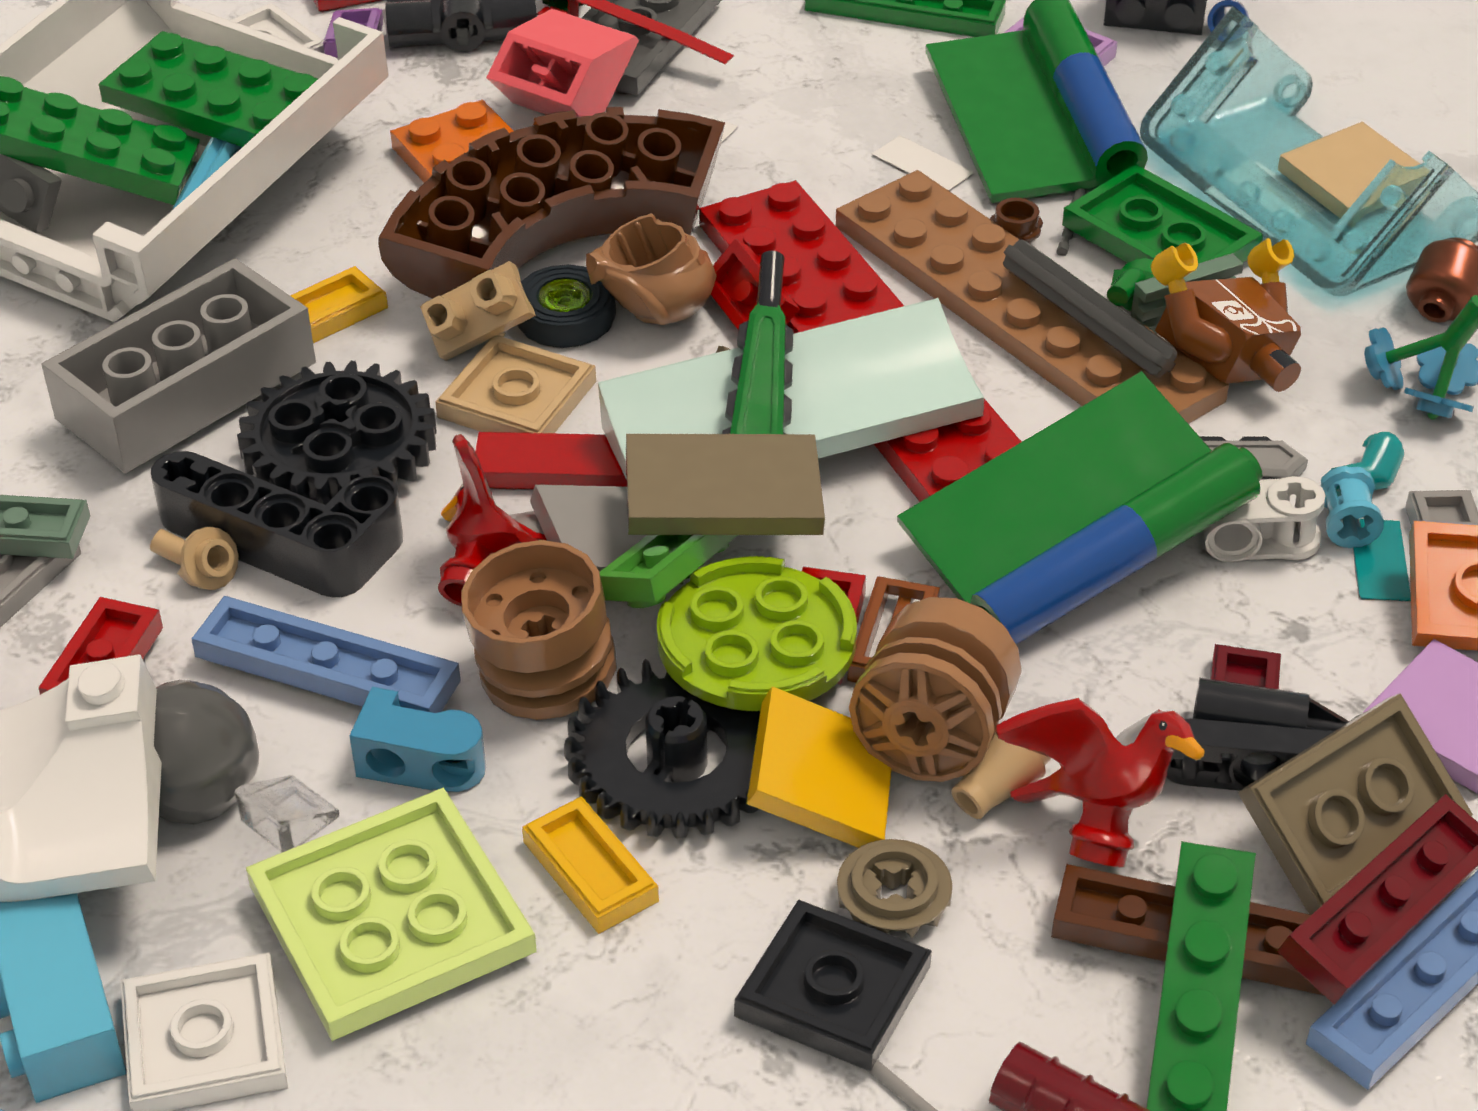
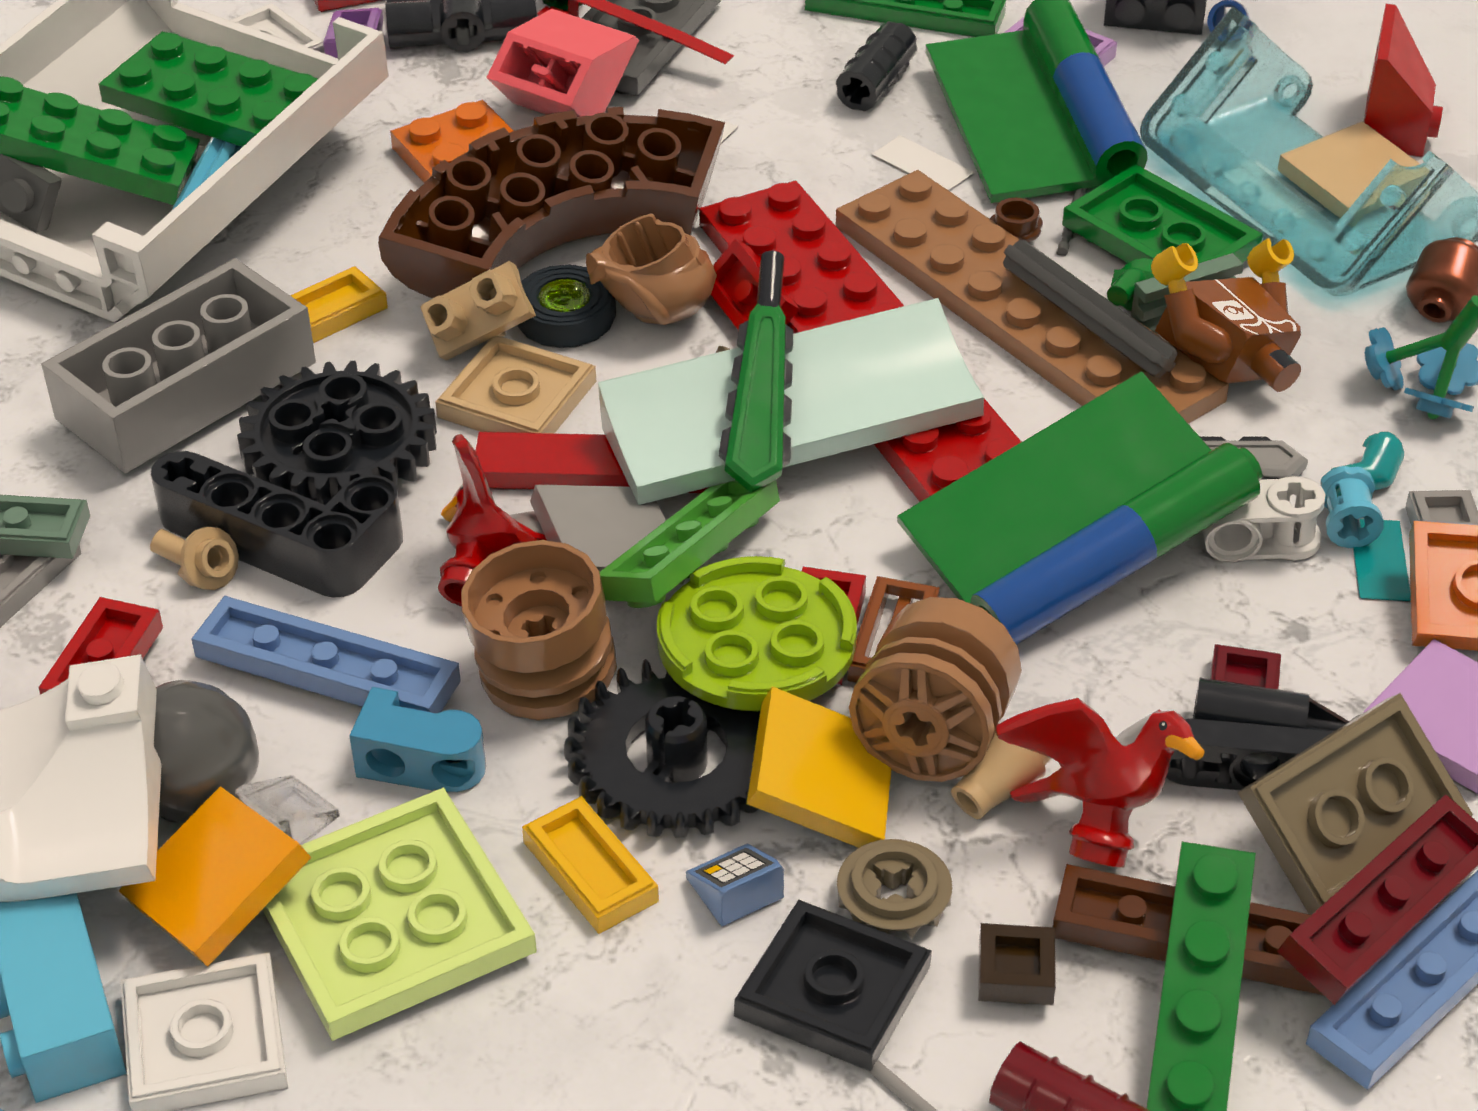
dark tan tile [626,434,825,535] -> none
none -> light orange tile [118,786,311,967]
none -> medium blue slope [686,843,784,927]
none -> black axle [836,21,917,111]
none -> dark brown plate [978,923,1056,1006]
none -> red slope [1363,4,1443,157]

